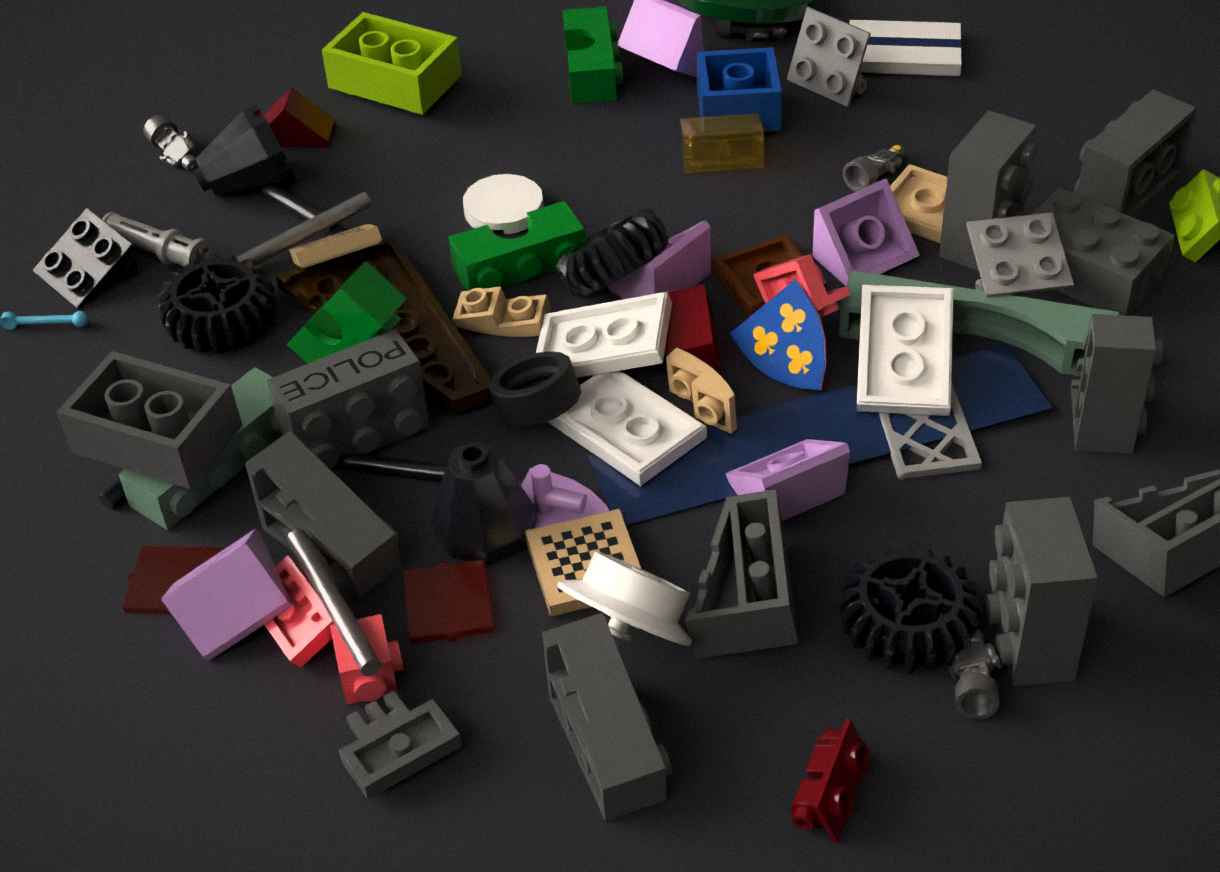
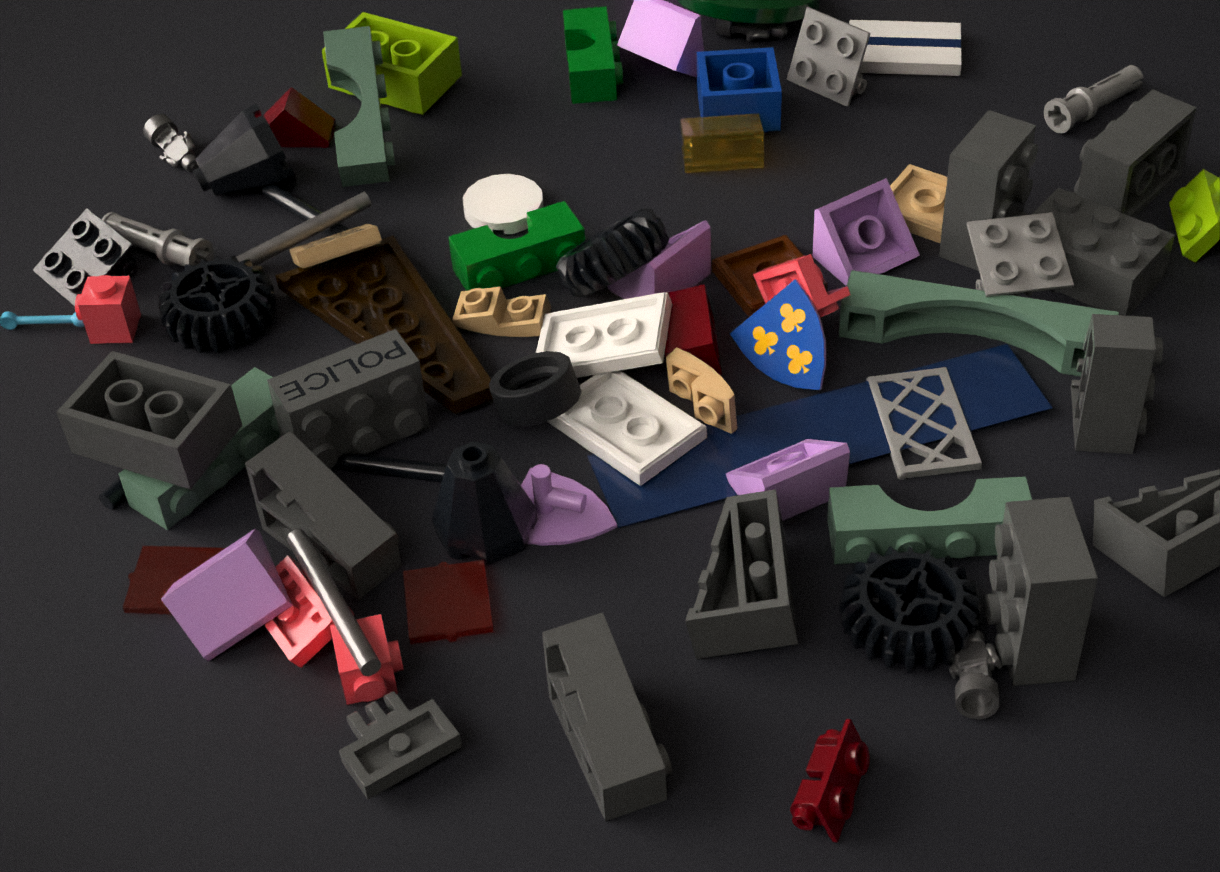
green arch [287,261,407,364] -> none
tan tile [525,509,641,617] -> none
white wheel [557,551,692,646] -> none
flat silver piece [843,145,906,192] -> none
white tile [856,285,953,416] -> none
none -> coral brick [75,275,141,344]
none -> sand green arch [323,26,395,187]
none -> sand green arch [827,476,1032,564]
none -> light grey pin [1044,65,1143,133]

